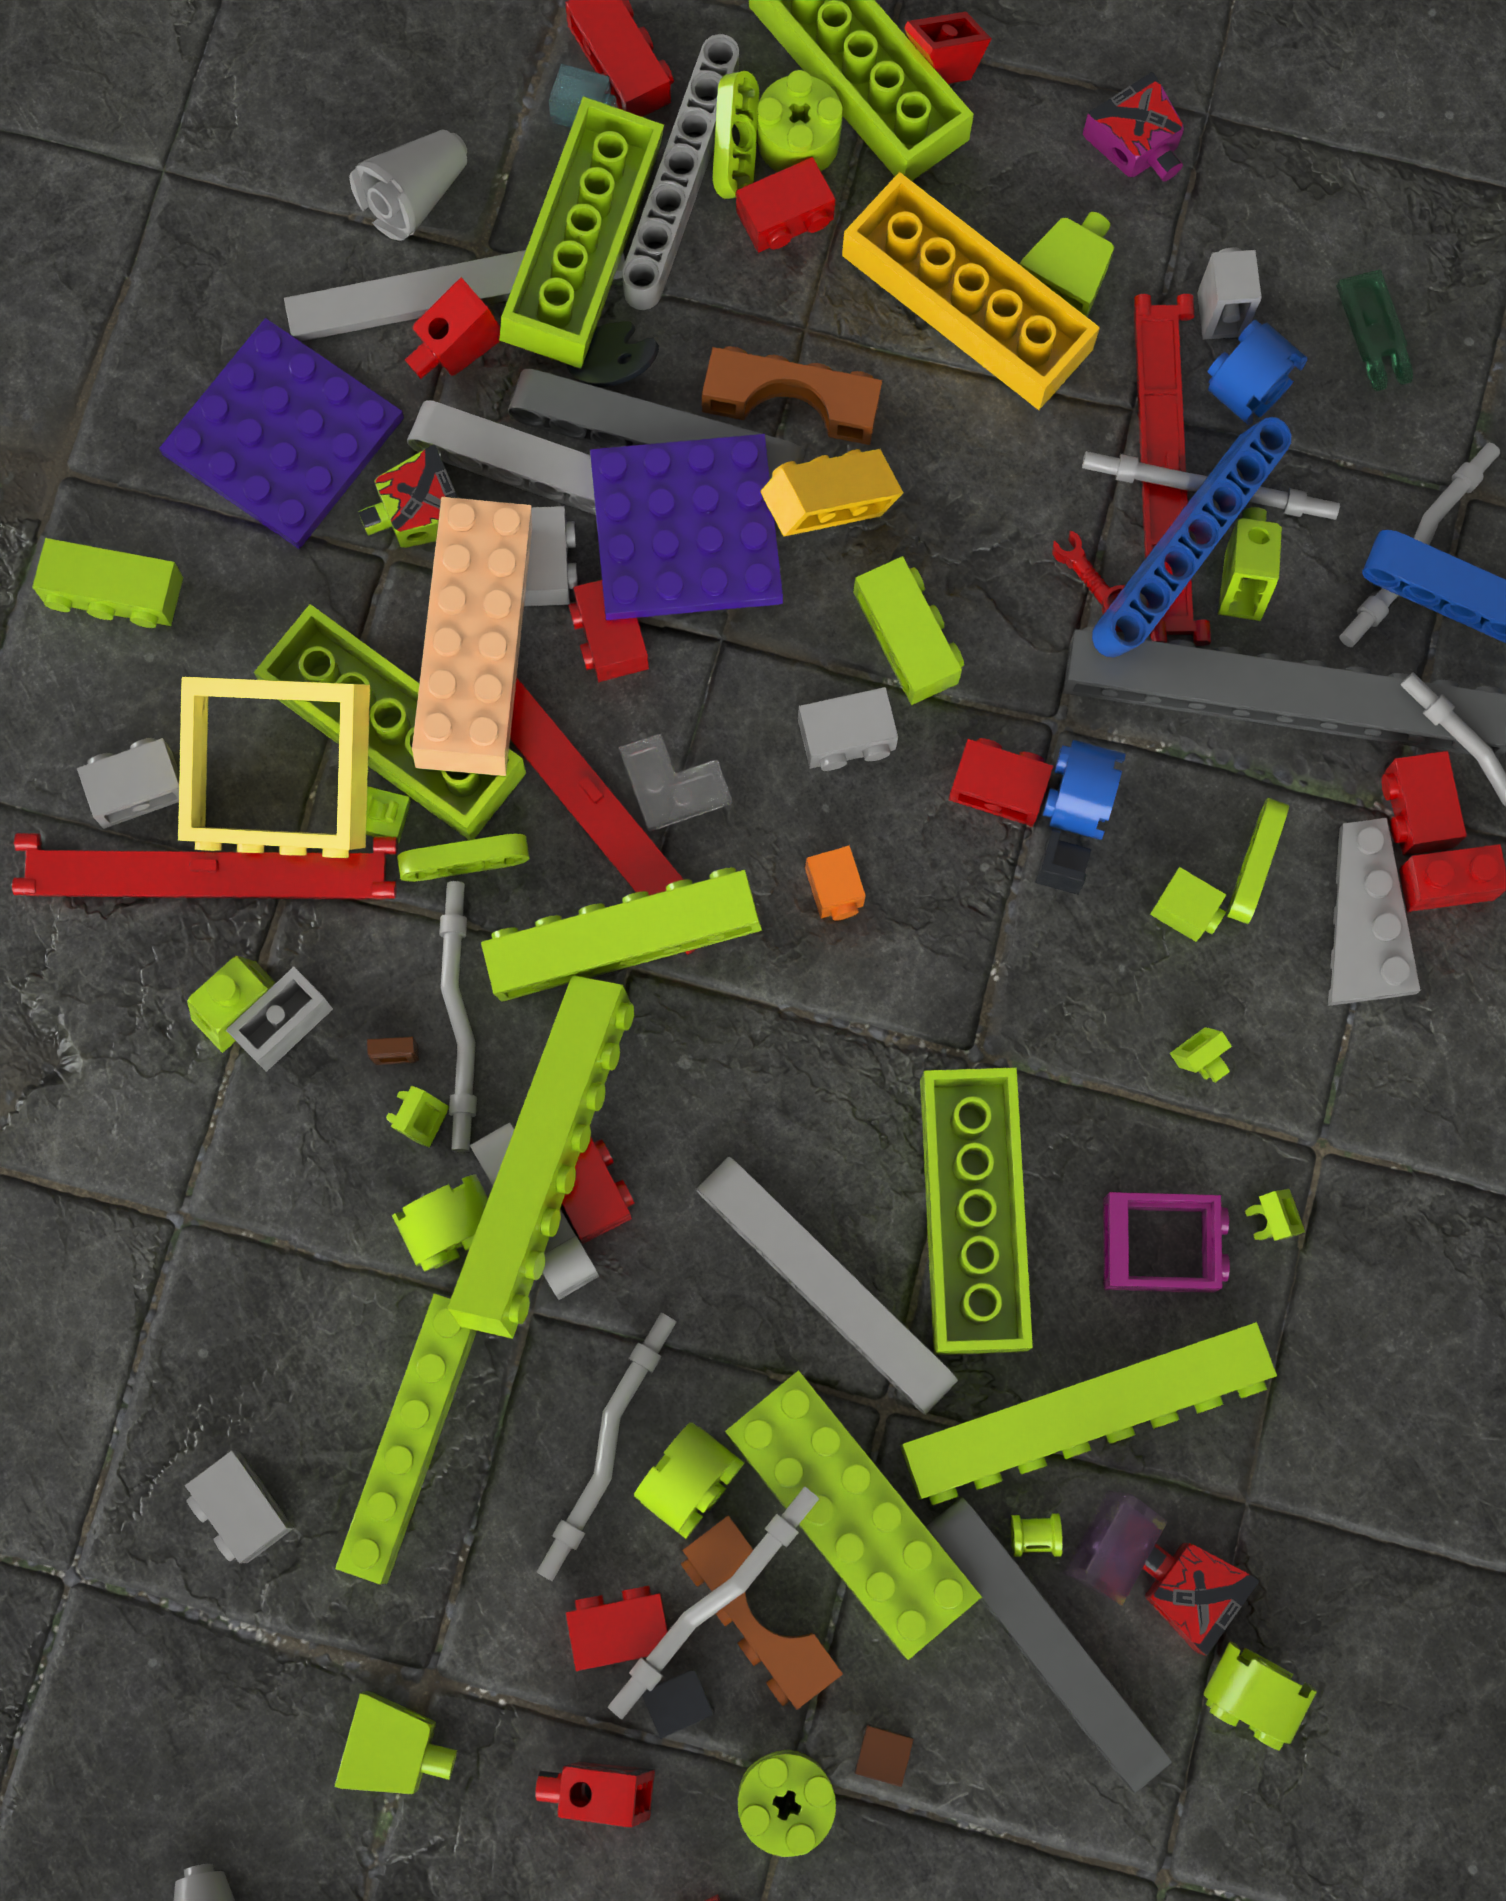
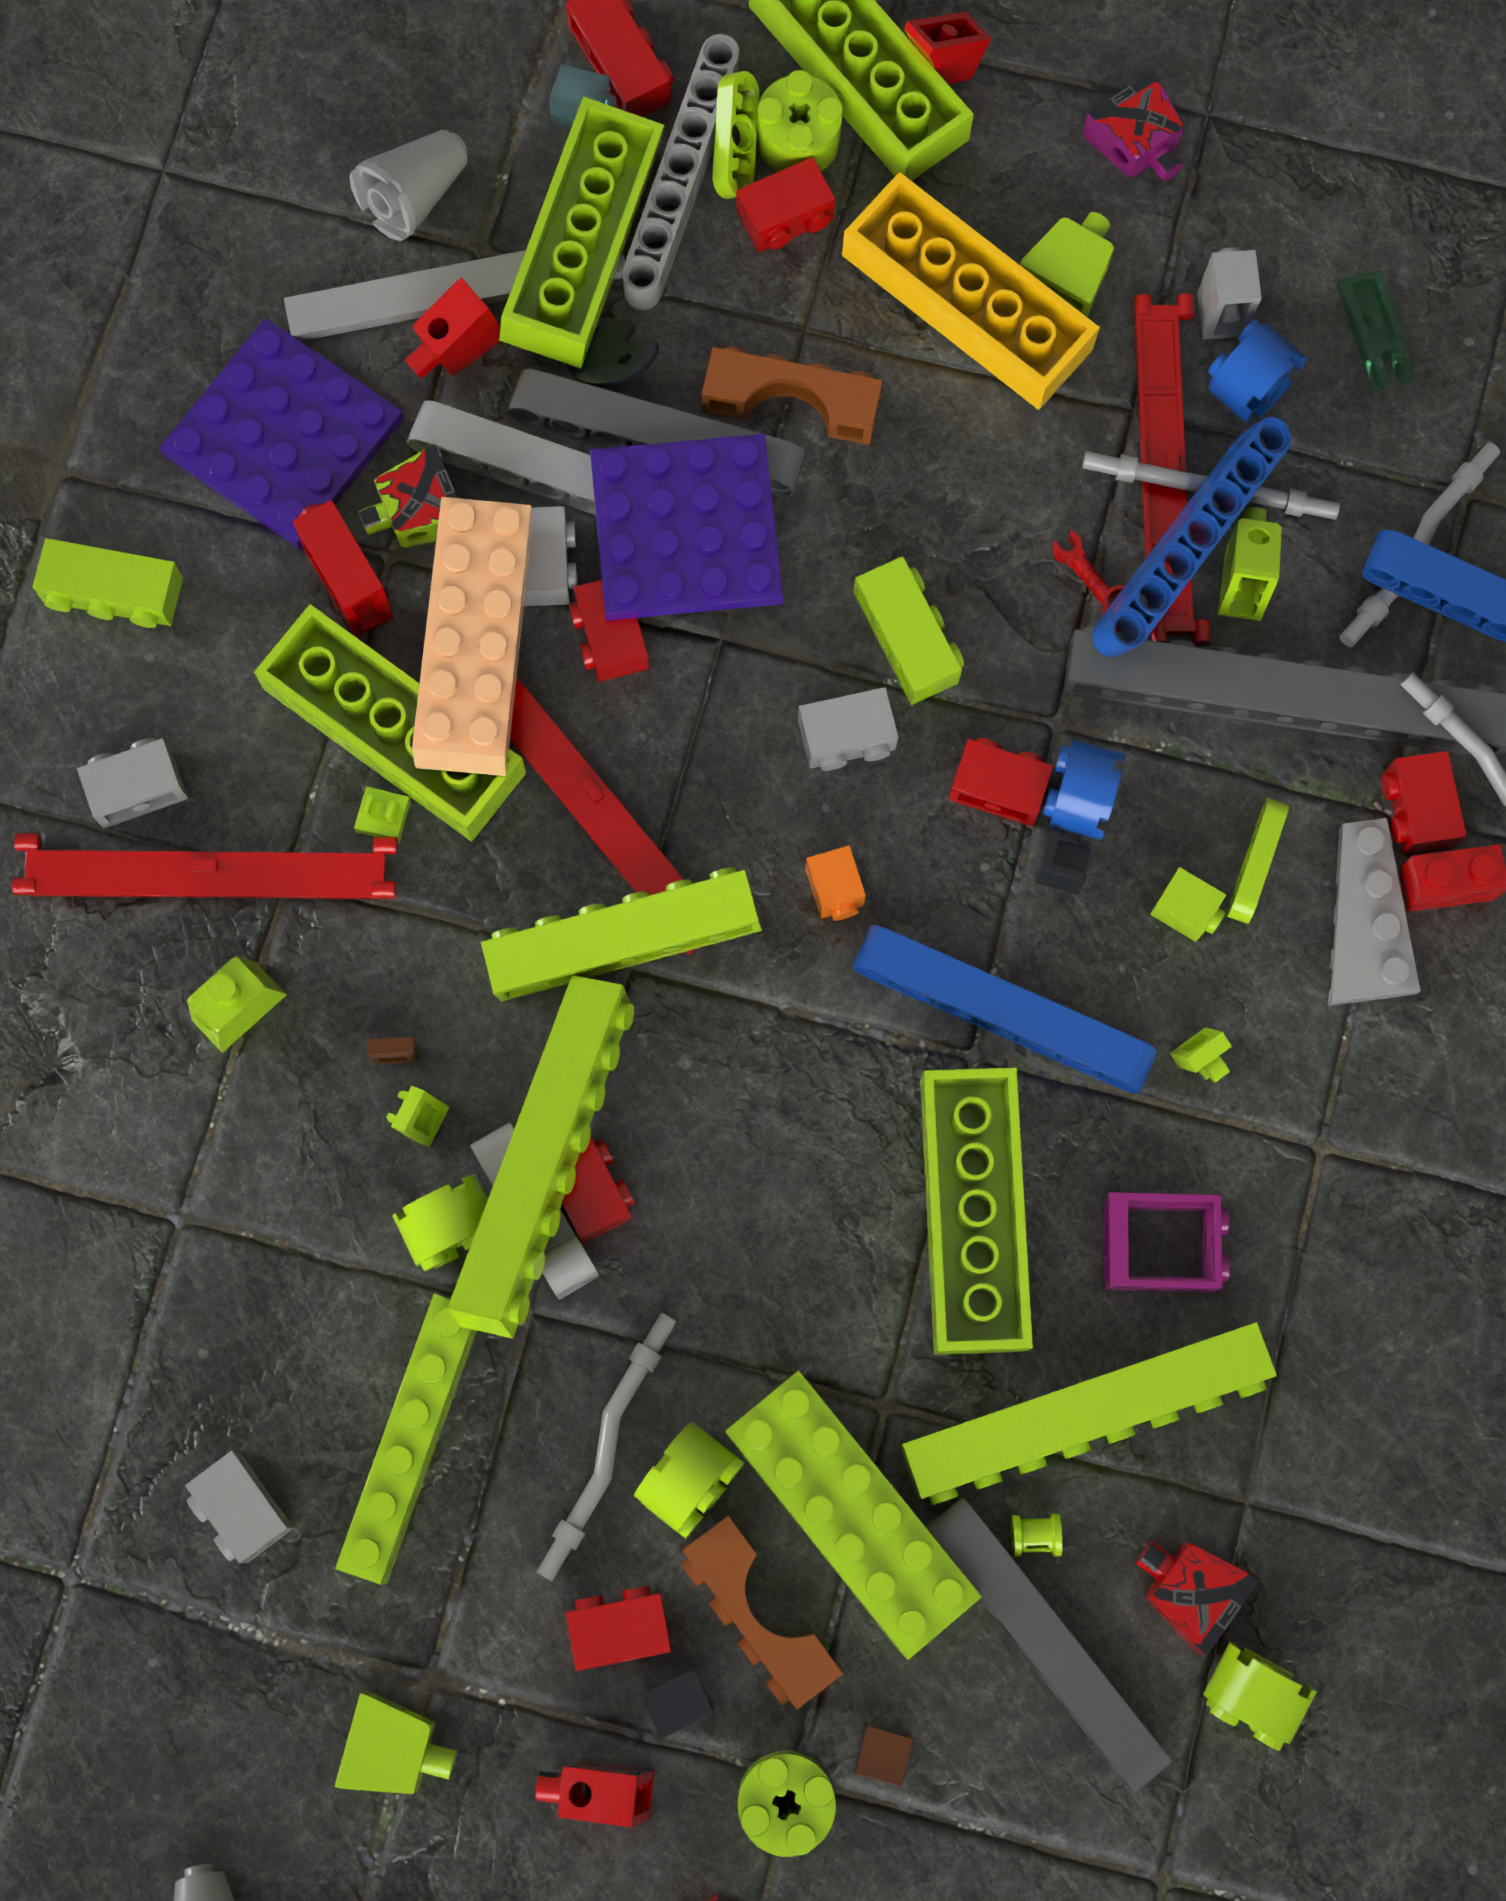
light yellow window [178,677,370,858] -> none
light grey brick [226,967,333,1072] -> none
lime beam [397,834,530,882] -> none
light grey bar [439,881,477,1153] -> none
light grey bar [608,1486,819,1719] -> none
clear tile [619,733,732,832] -> none
light grey beam [696,1157,958,1415] -> none
yellow brick [760,449,903,536] -> none
clear purple slope [1063,1491,1168,1606] -> none
lime tile [1245,1189,1305,1241] -> none
none -> red window [292,500,394,638]
none -> blue beam [852,925,1157,1094]

